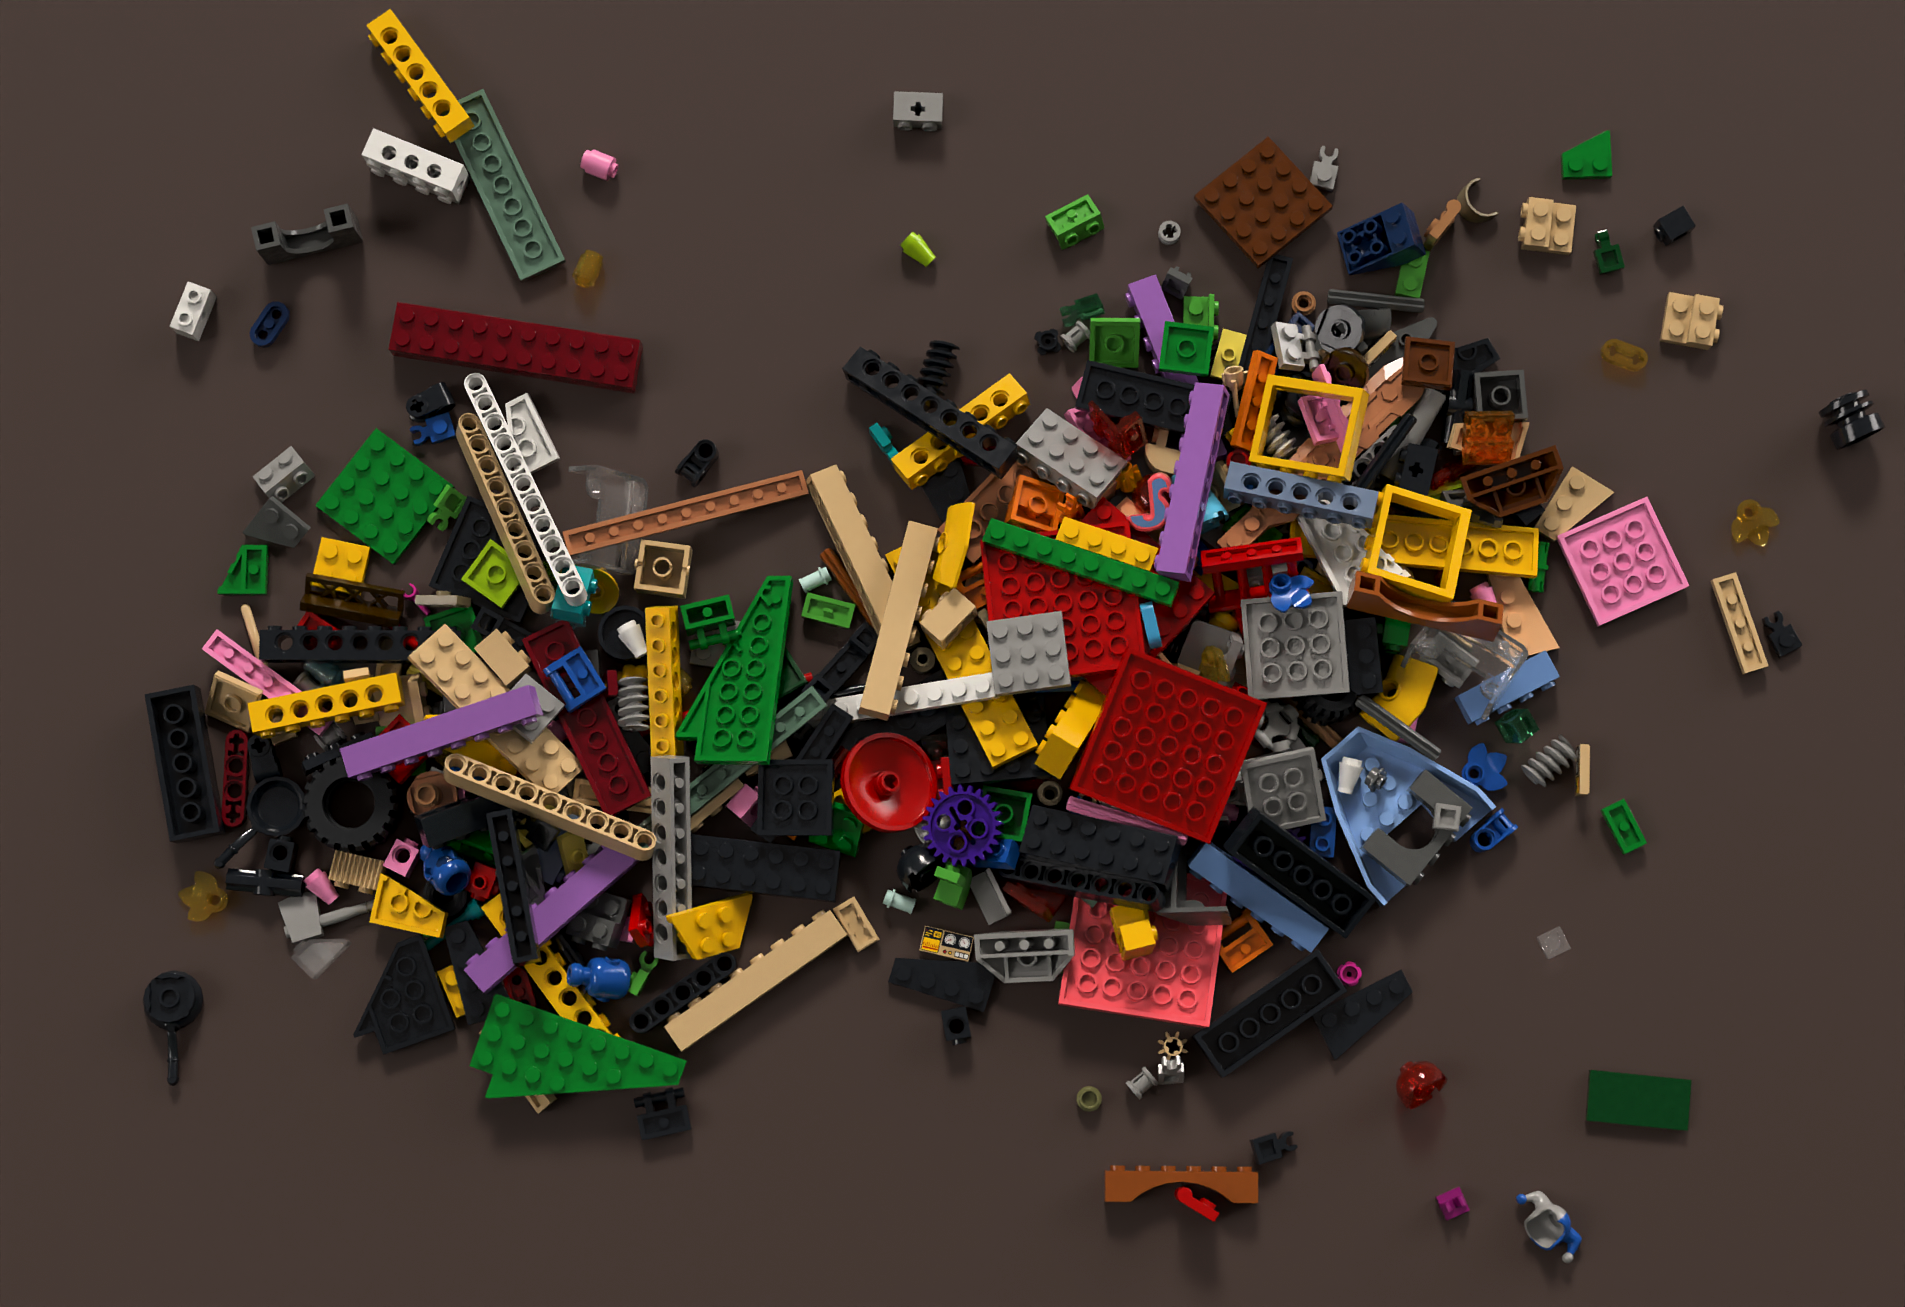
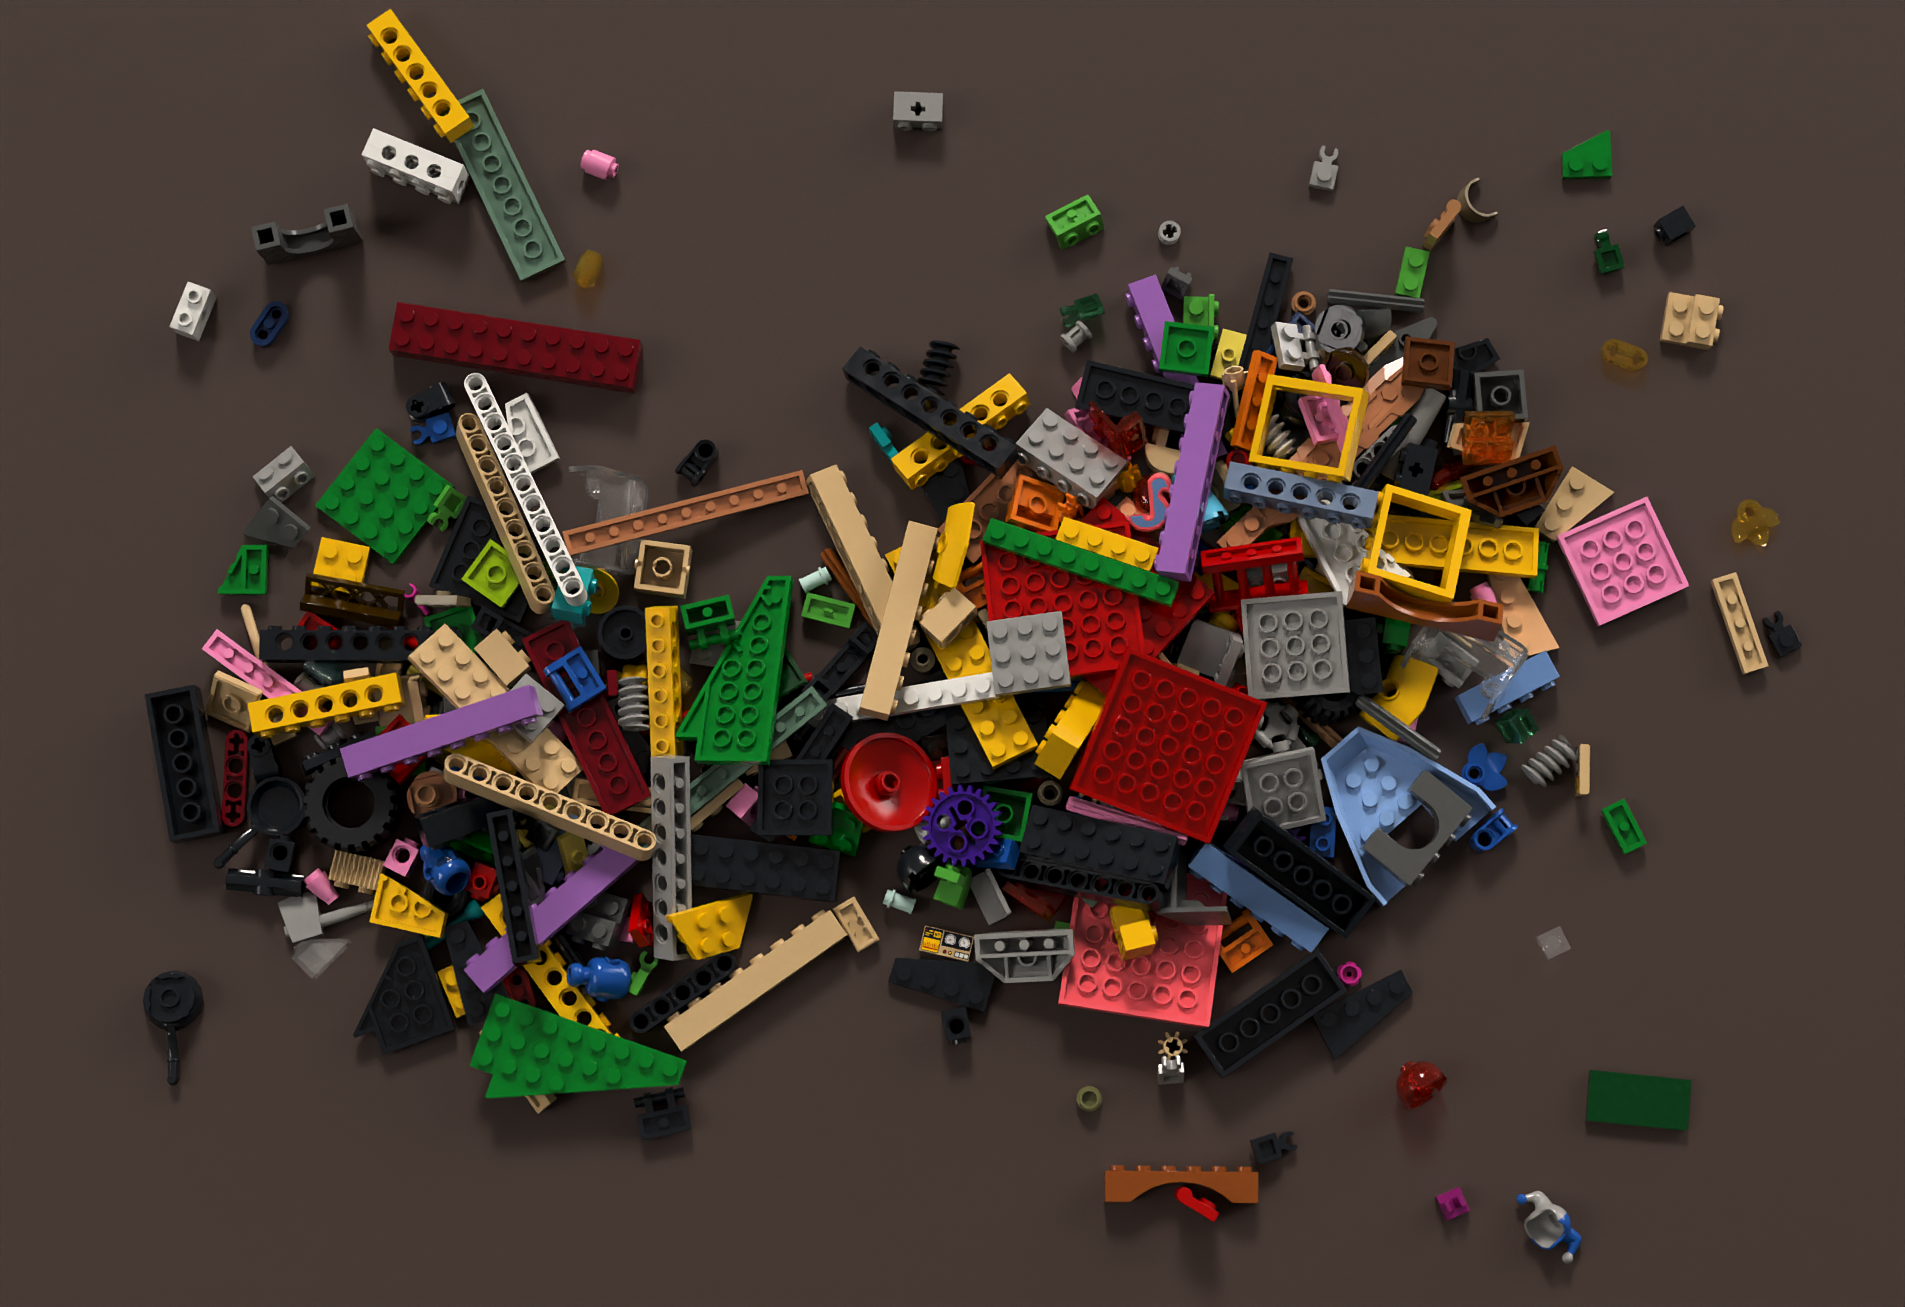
clear yellow plate [178,871,228,922] -> none
white cone [617,620,647,659] -> none
lime cone [900,232,936,267] -> none
black plate [1034,329,1061,355] -> none
bright green plate [1089,318,1140,368] -> none
light grey bush [1126,1067,1159,1100] -> none
dark azure beam [1139,601,1162,650] -> none
reddish brown plate [1194,136,1333,269] -> none
clear yellow plate [1198,646,1230,683] -> none
blue plate [1269,574,1314,613] -> none
dark blue slope [1337,202,1426,275] -> none
white cone [1337,756,1363,795] -> none
dark grey plate [1364,767,1387,793] -> none
light grey tile [1432,803,1462,832] -> none
tan plate [1518,197,1576,255] -> none
black wheel [1818,389,1885,450] -> none

